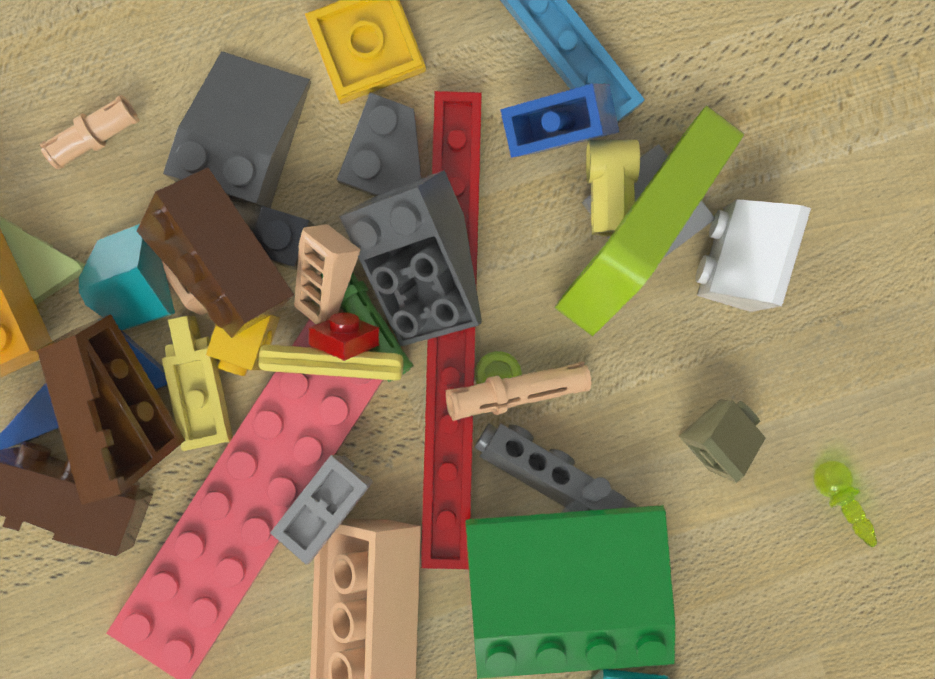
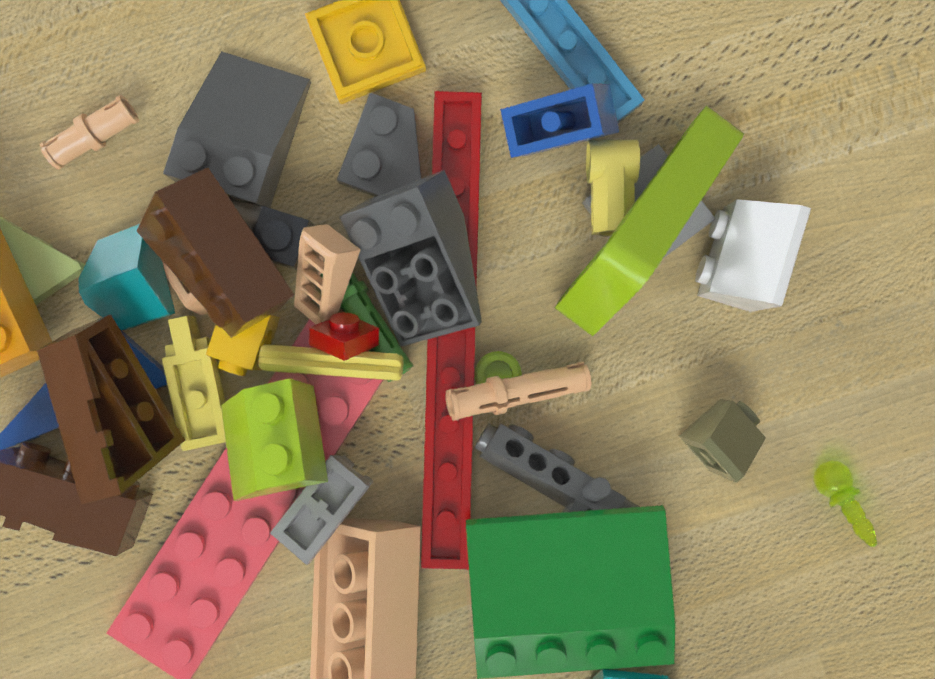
none -> lime slope [221,378,328,501]

